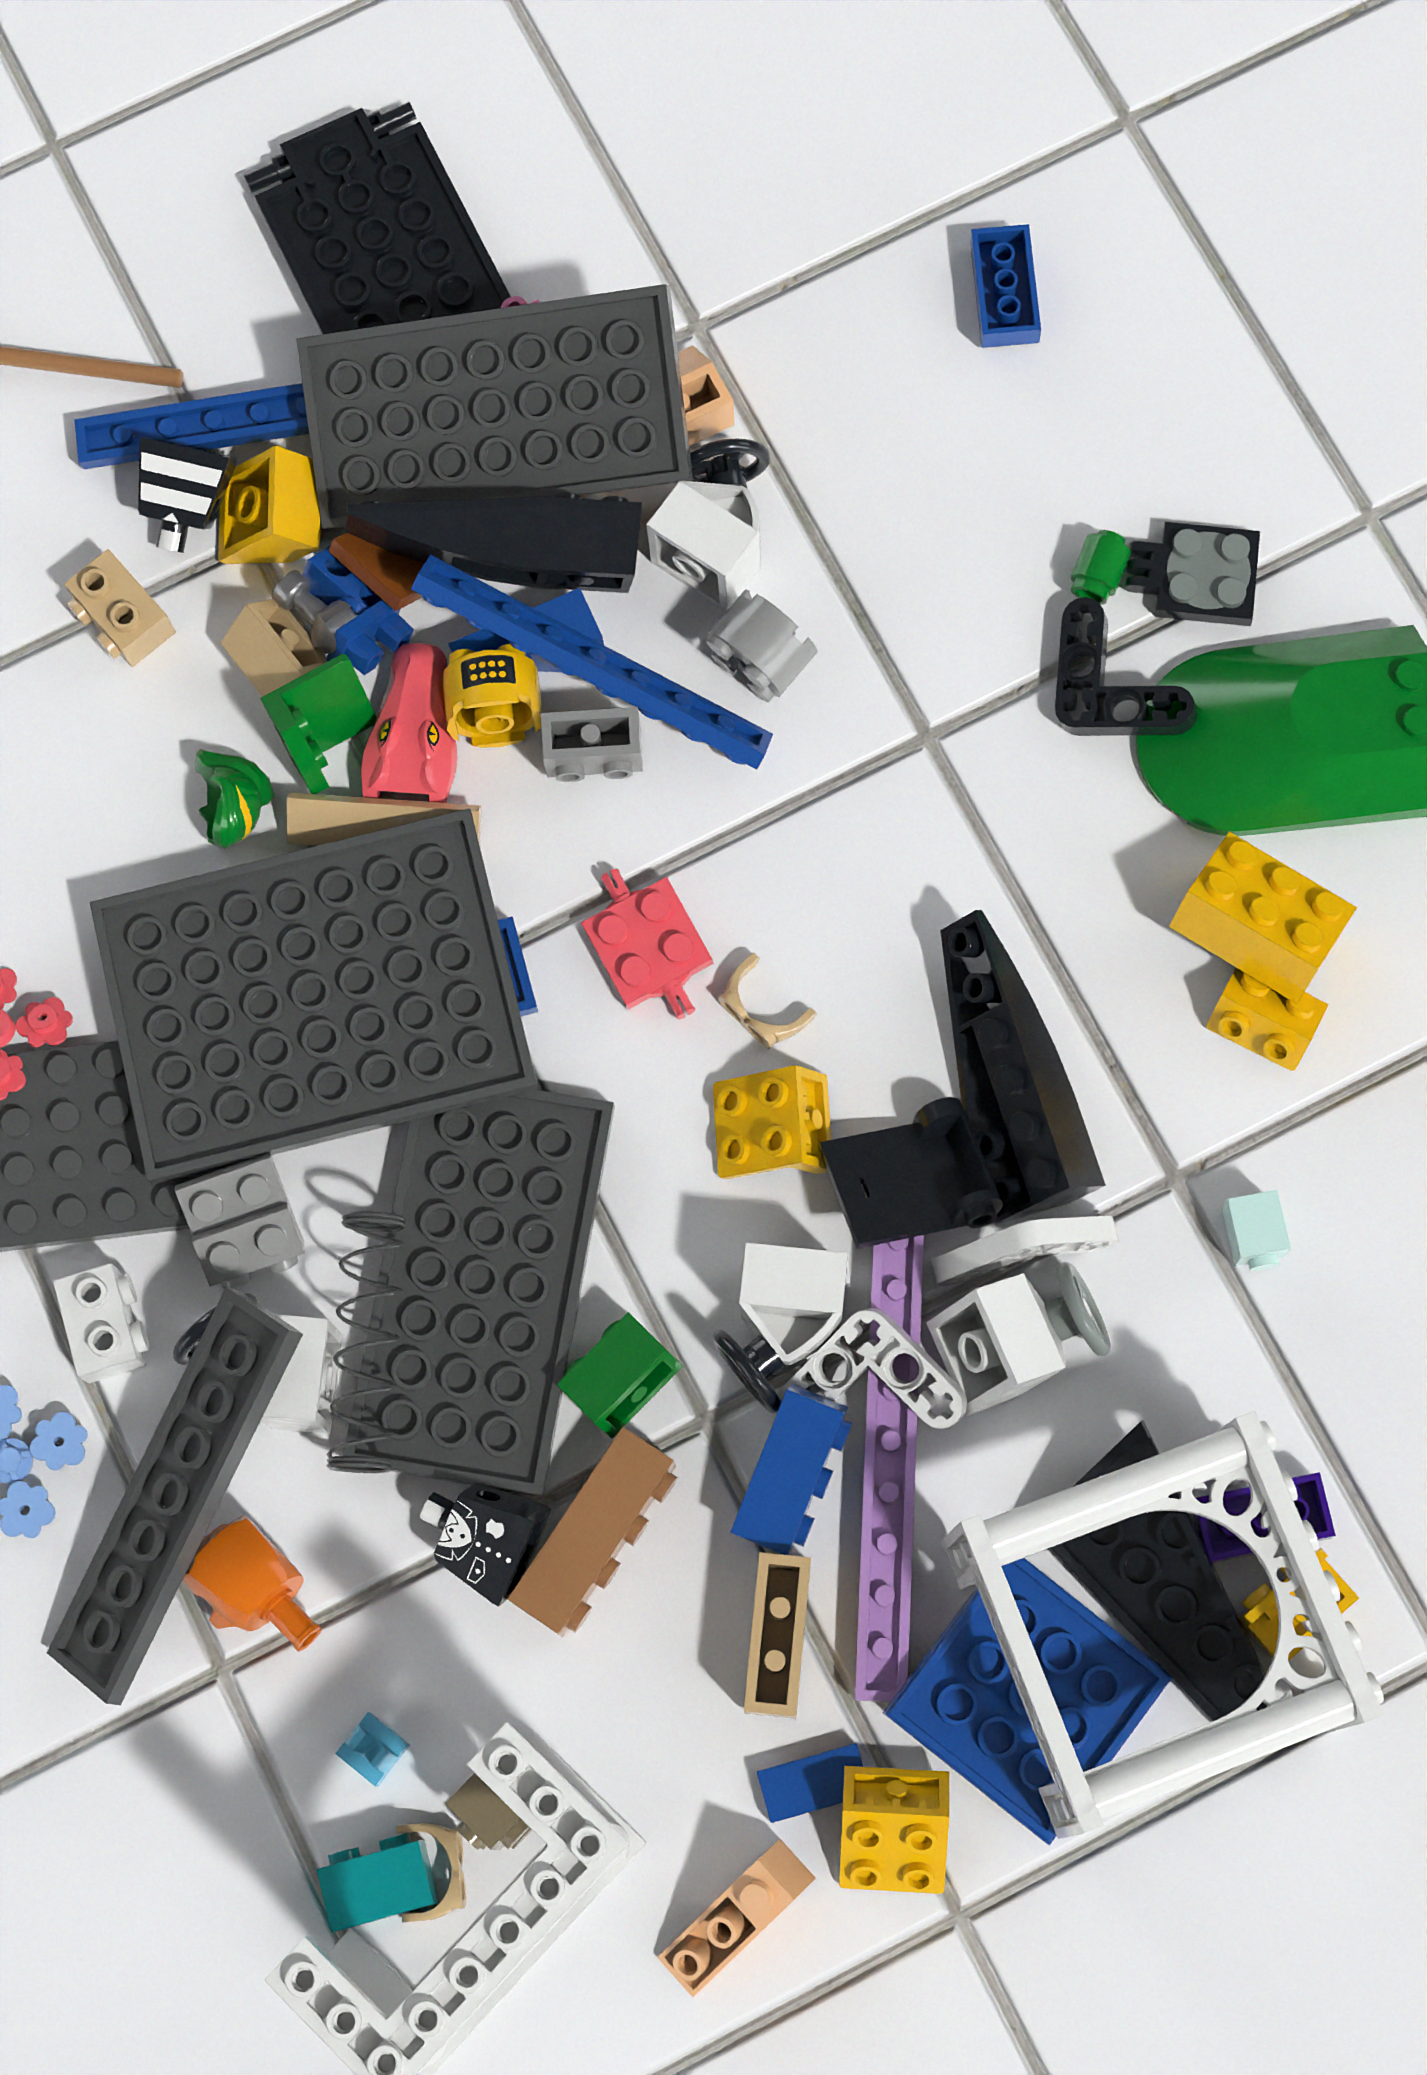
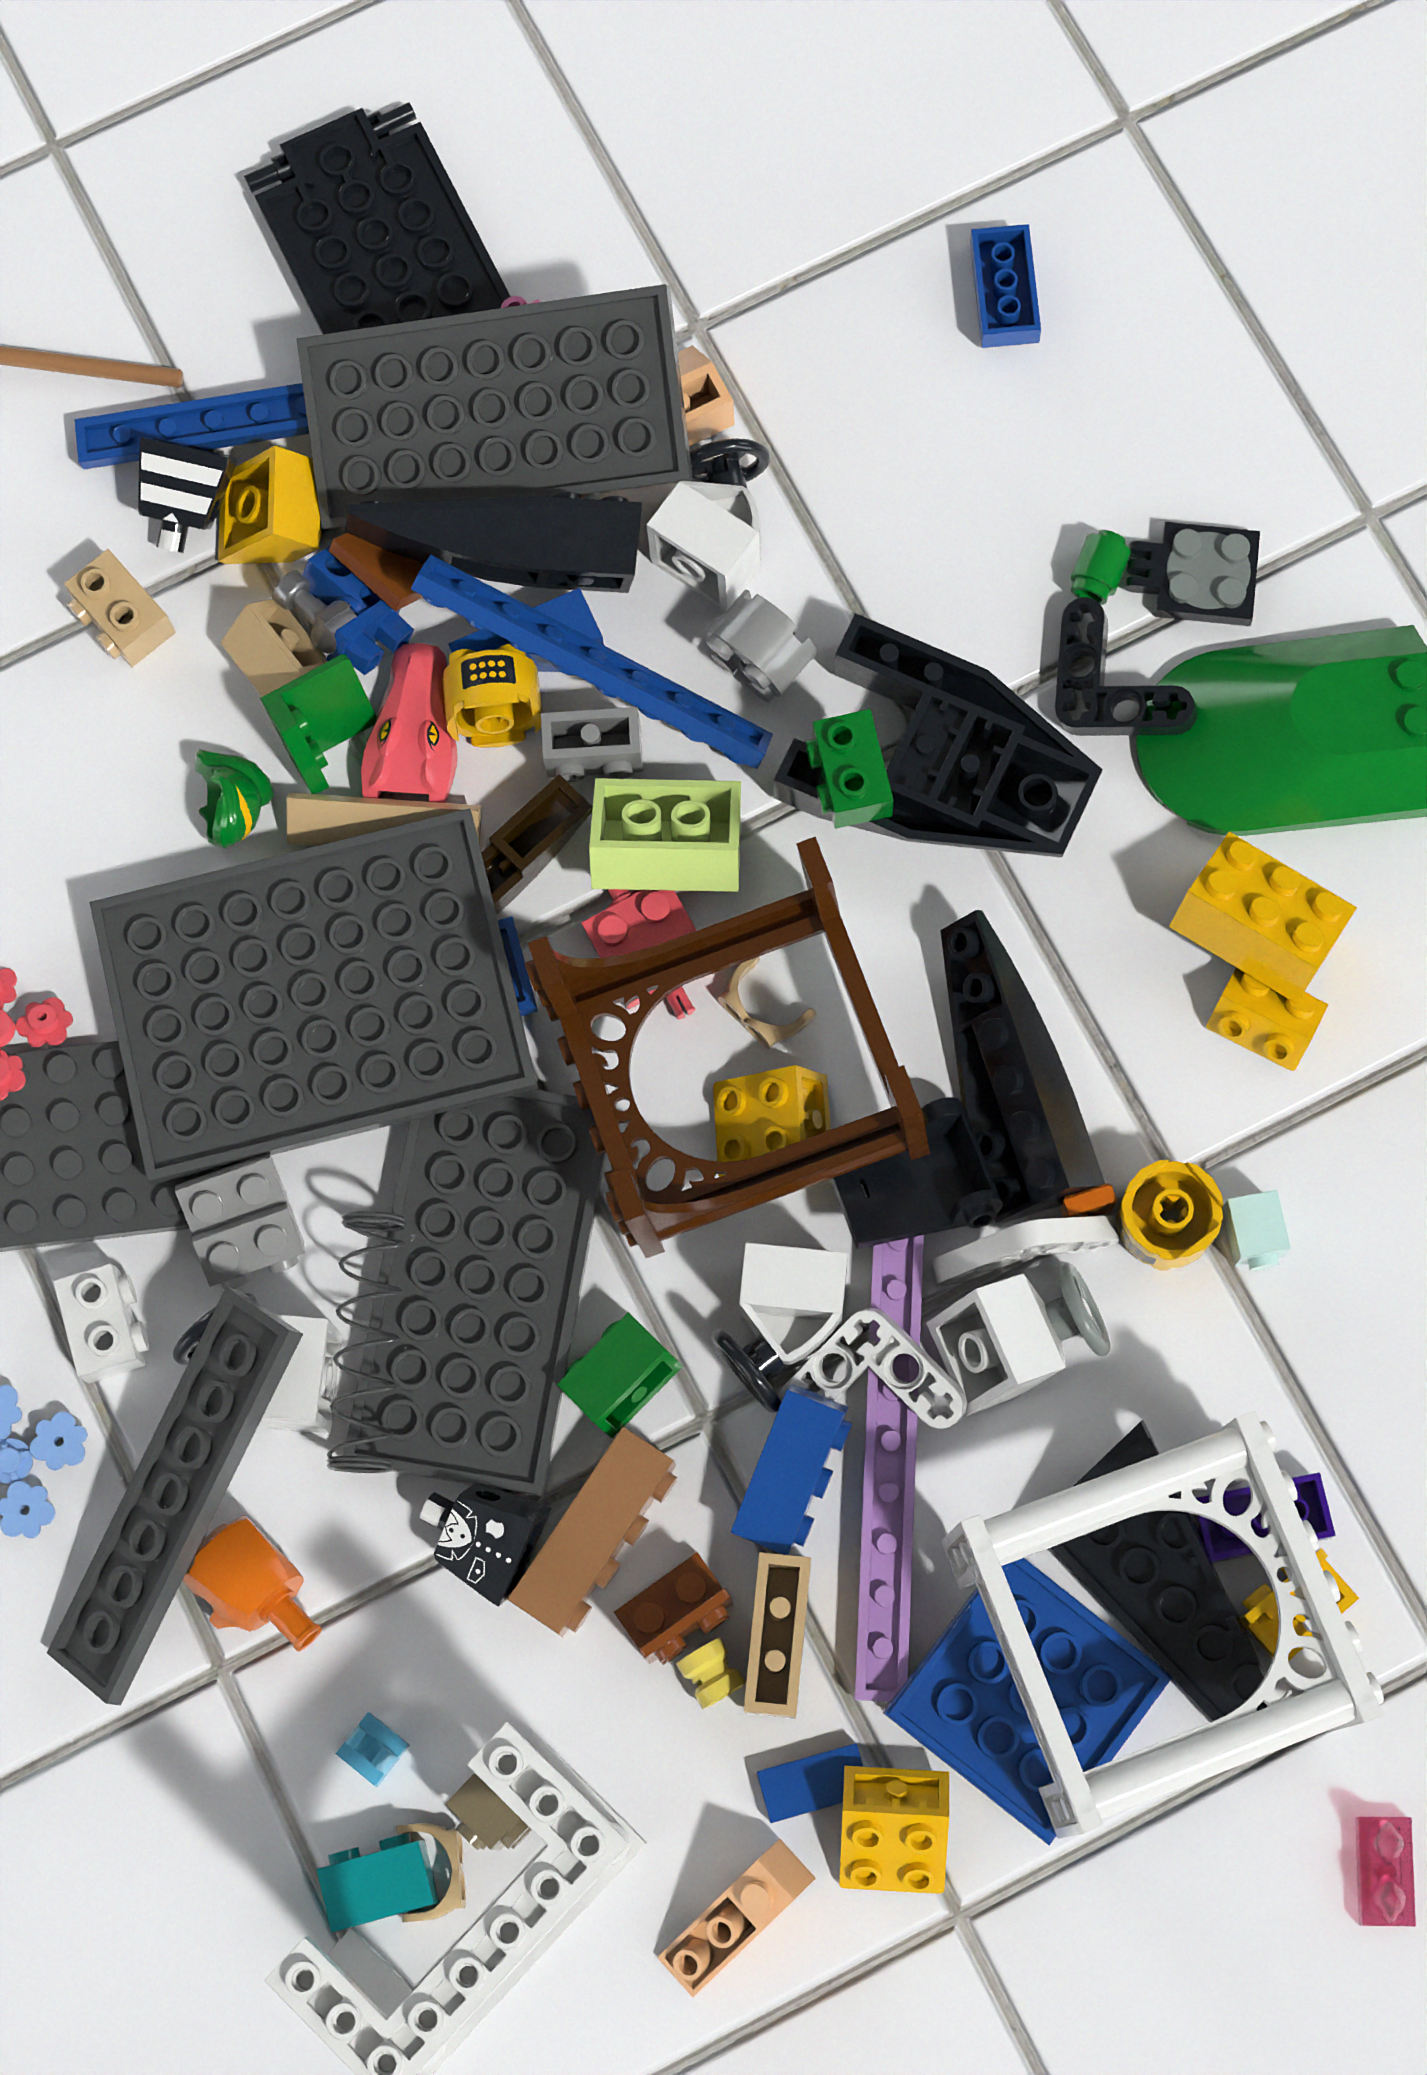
none -> dark brown slope [482,774,593,915]
none -> reddish brown arch [525,837,930,1258]
none -> yellowish green brick [589,778,741,892]
none -> dark orange bracket [614,1552,733,1665]
none -> light yellow wheel [676,1638,746,1709]
none -> black wedge [773,613,1103,857]
none -> green brick [805,709,893,829]
none -> orange tile [1060,1183,1117,1218]
none -> yellow brick [1116,1160,1223,1271]
none -> clear pink tile [1355,1817,1416,1927]

